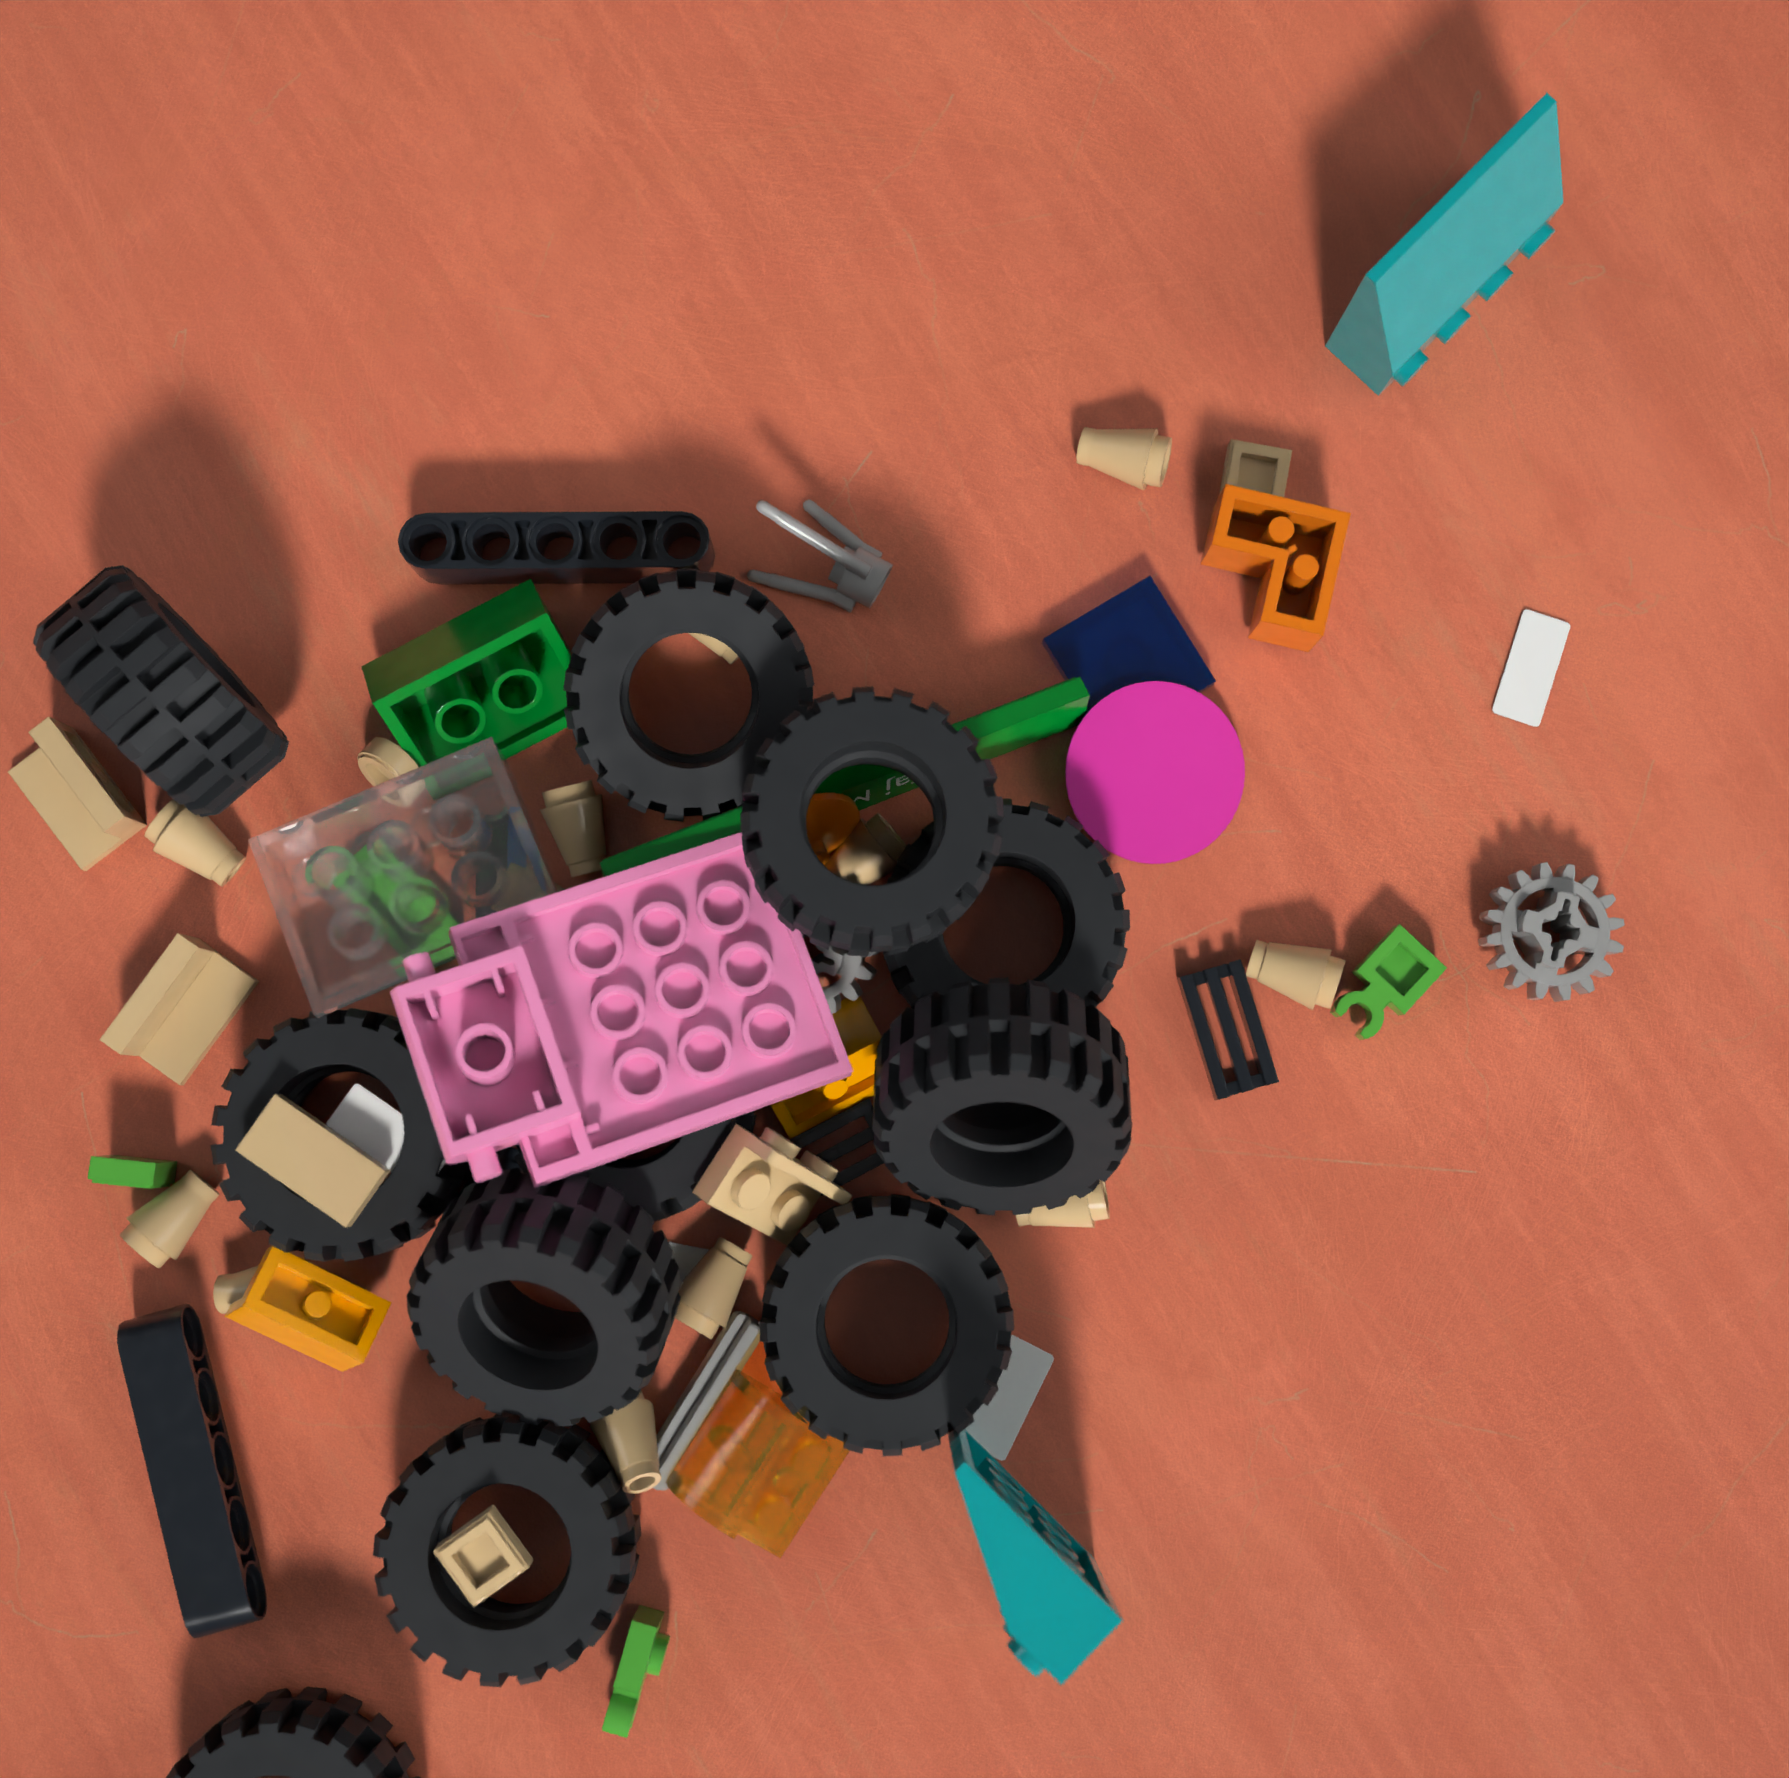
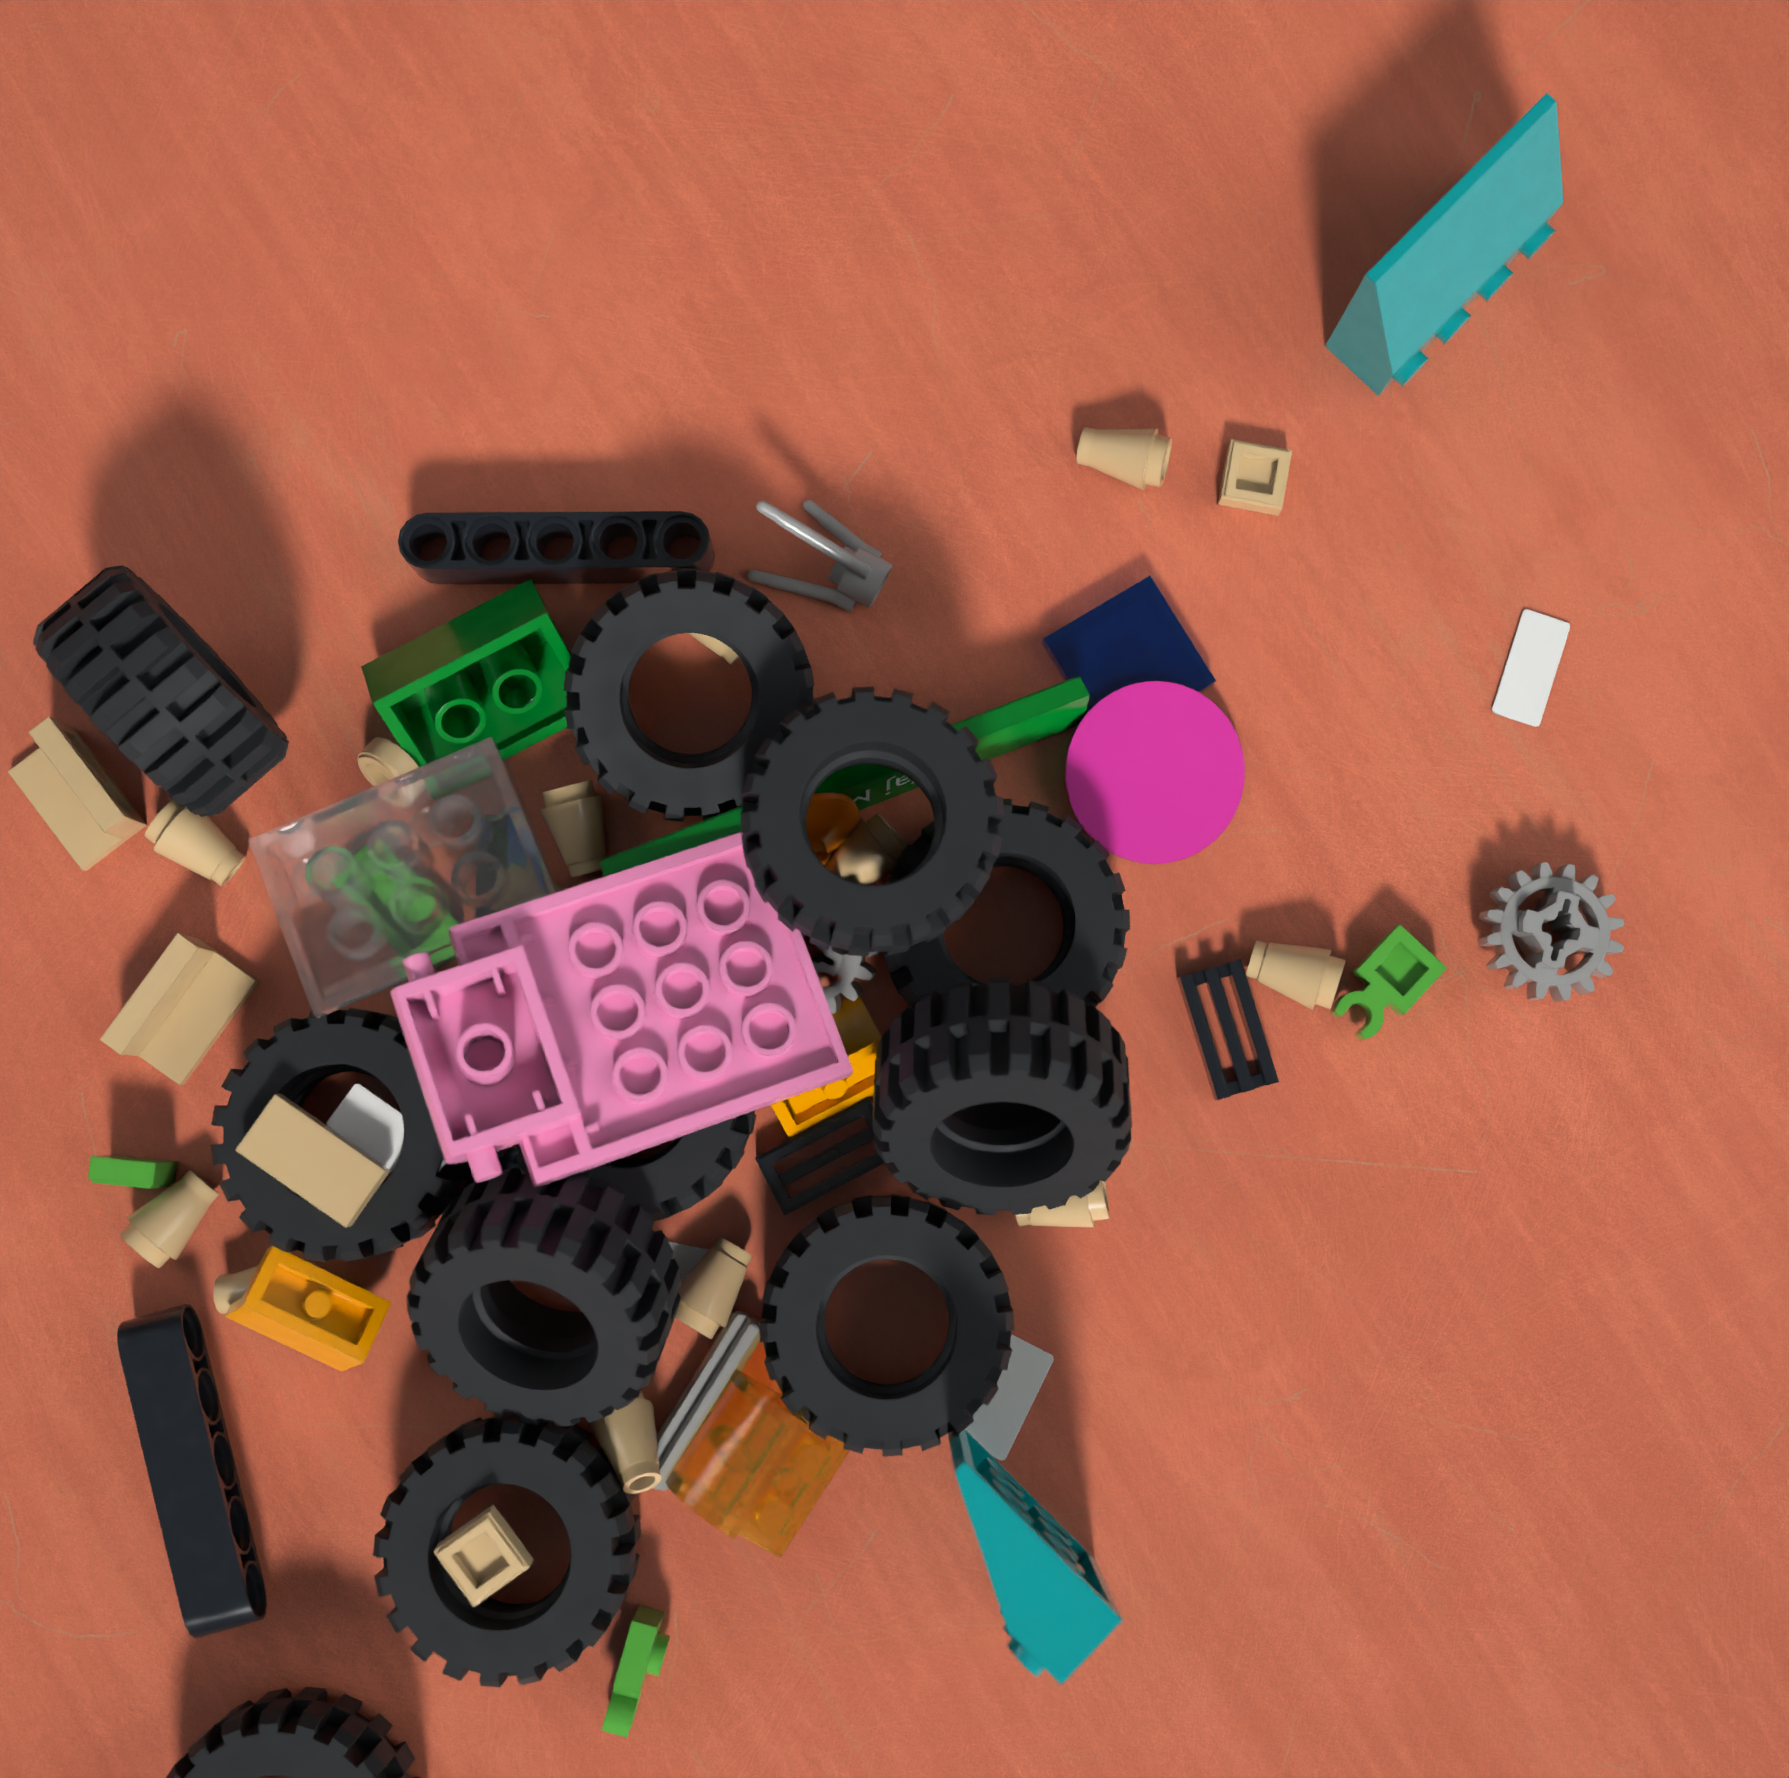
tan bracket [692,1124,852,1245] -> none
orange brick [1201,484,1351,652] -> none

